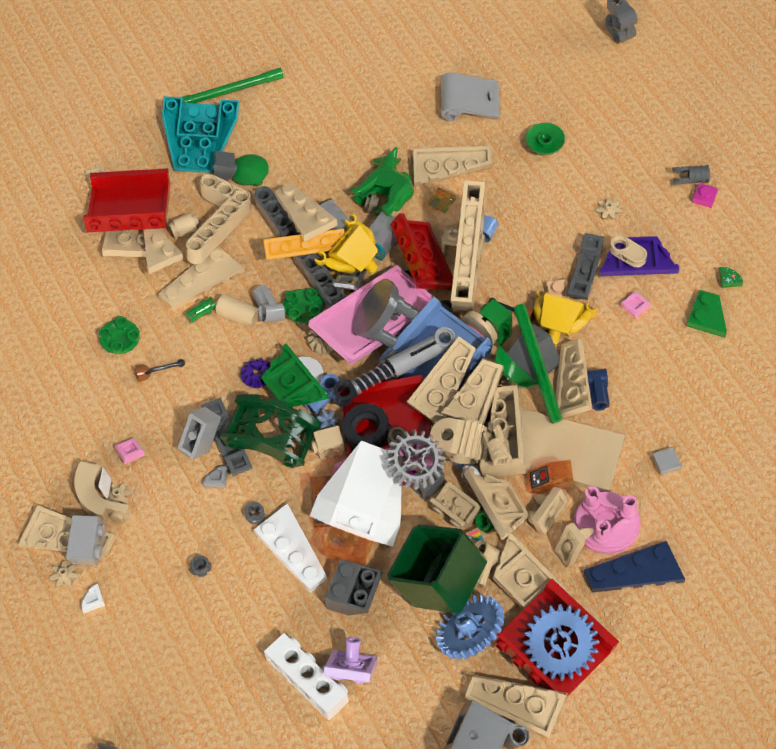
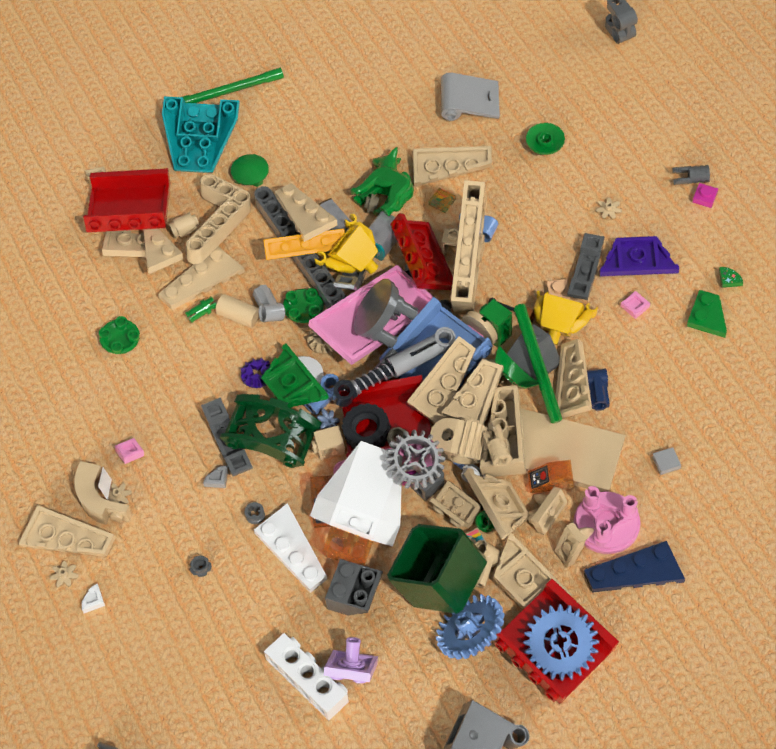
light grey brick [66,515,106,565] -> none
hinge [135,359,185,382] -> none
light grey brick [177,407,221,459] -> none
dark grey tile [213,151,237,181] -> none
tan wing [464,675,568,737] -> none
tan piece [610,235,647,267] -> none

